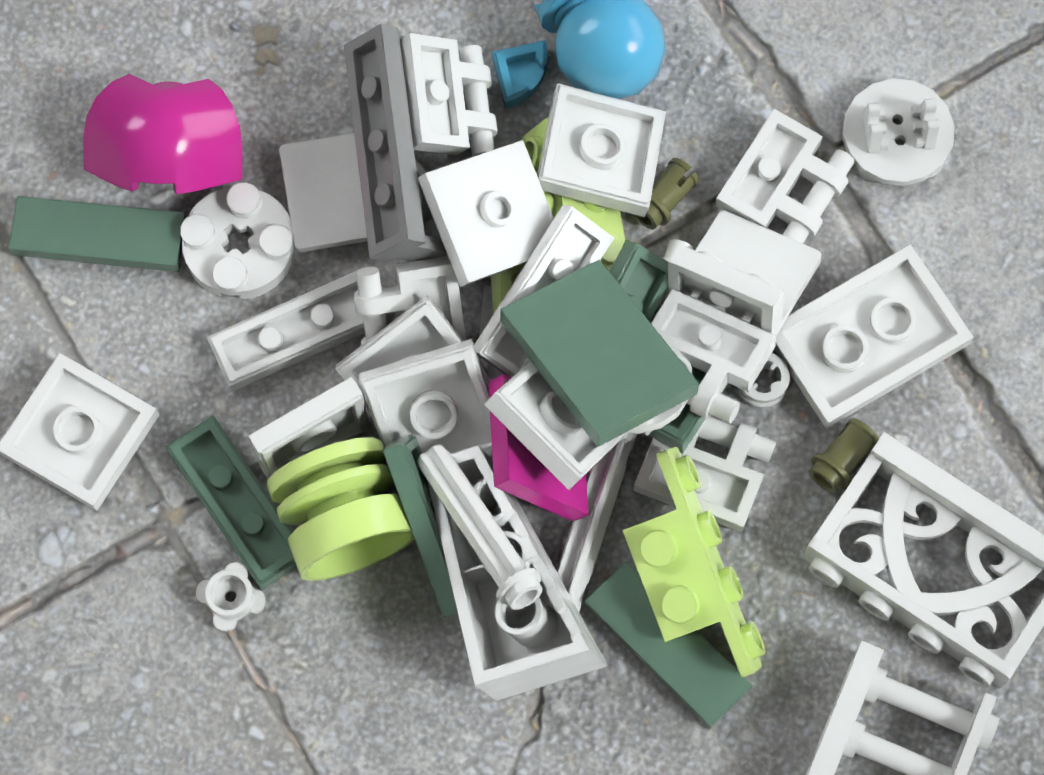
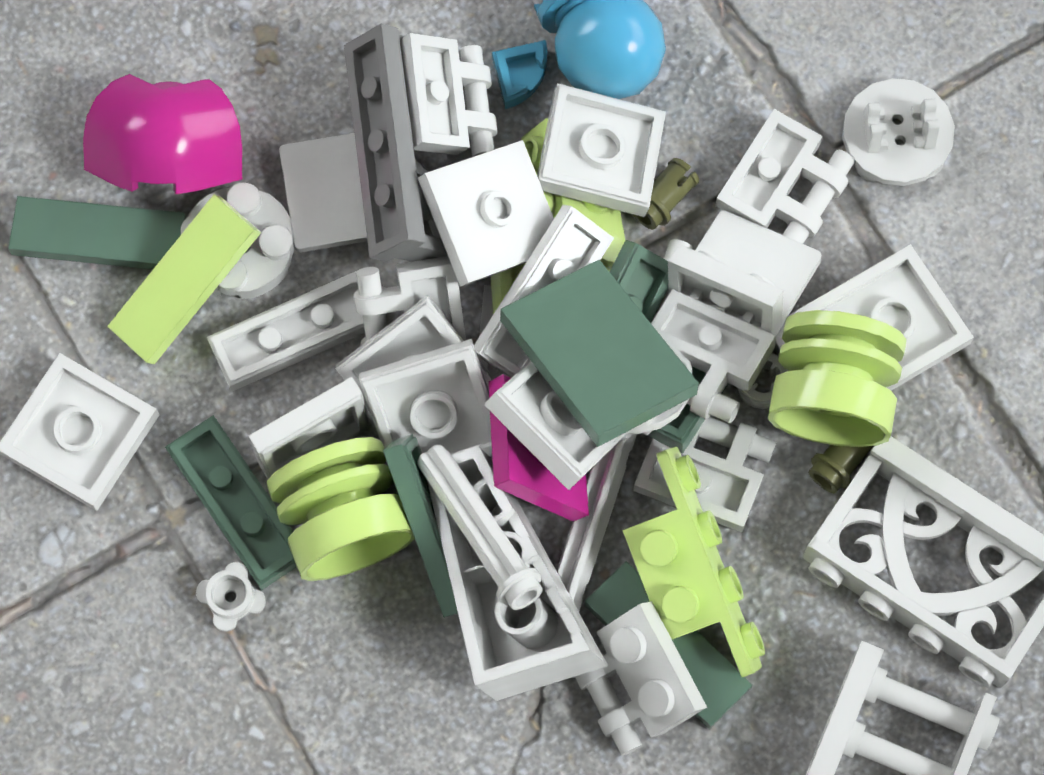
none -> yellowish green tile [107,194,261,364]
none -> white plate [575,601,707,756]
none -> yellowish green wheel [768,310,907,447]

